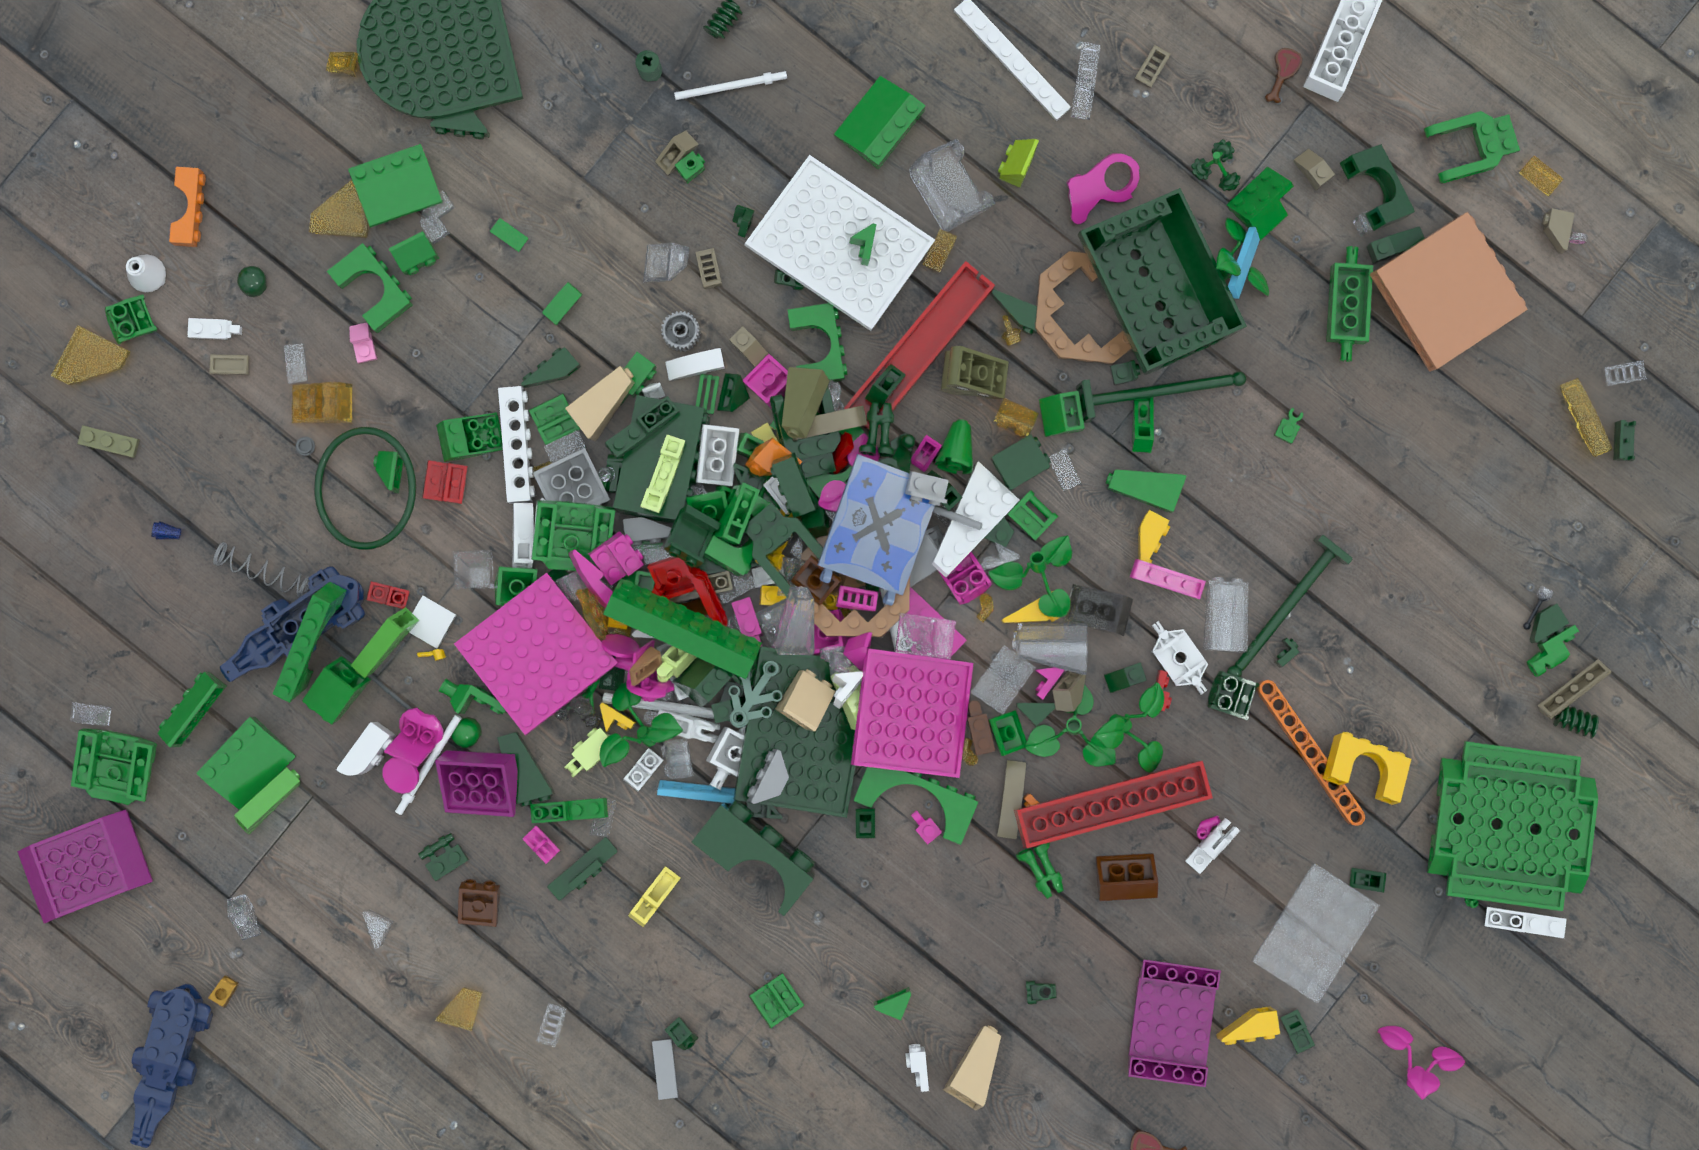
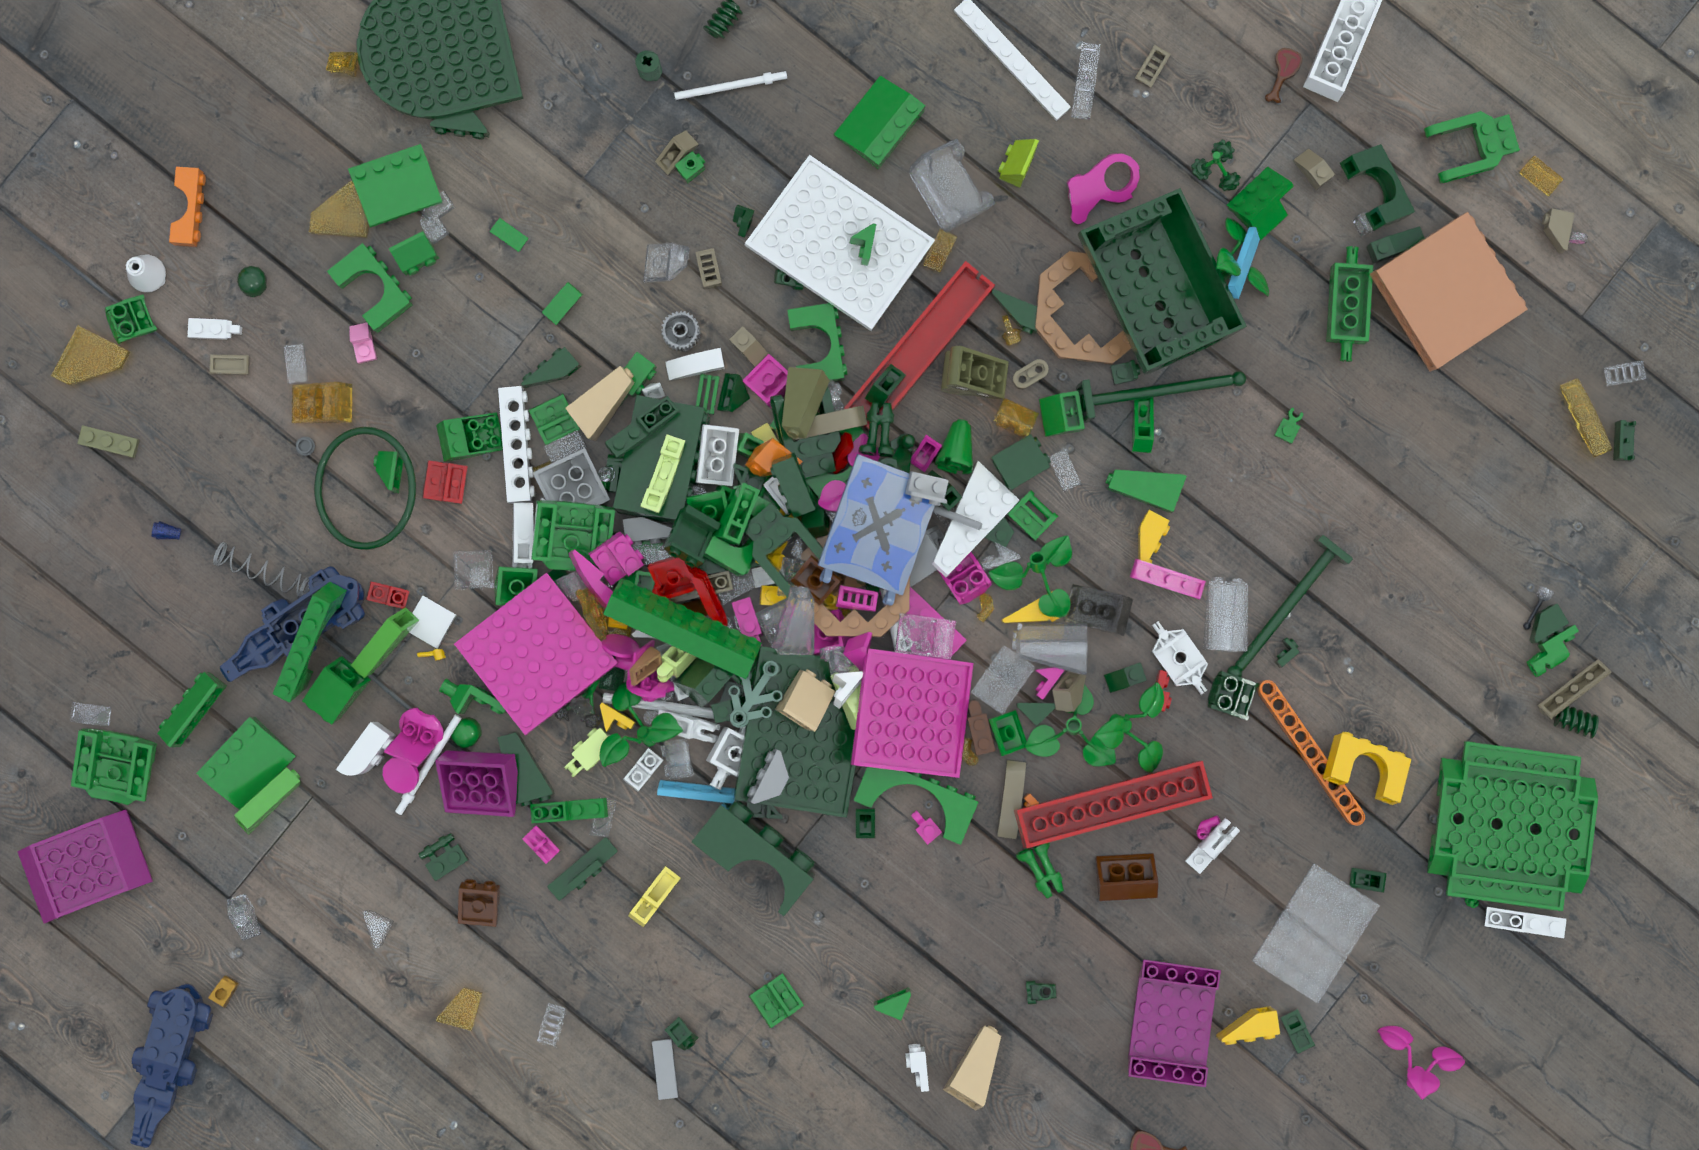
none -> dark tan plate [1013,359,1049,389]

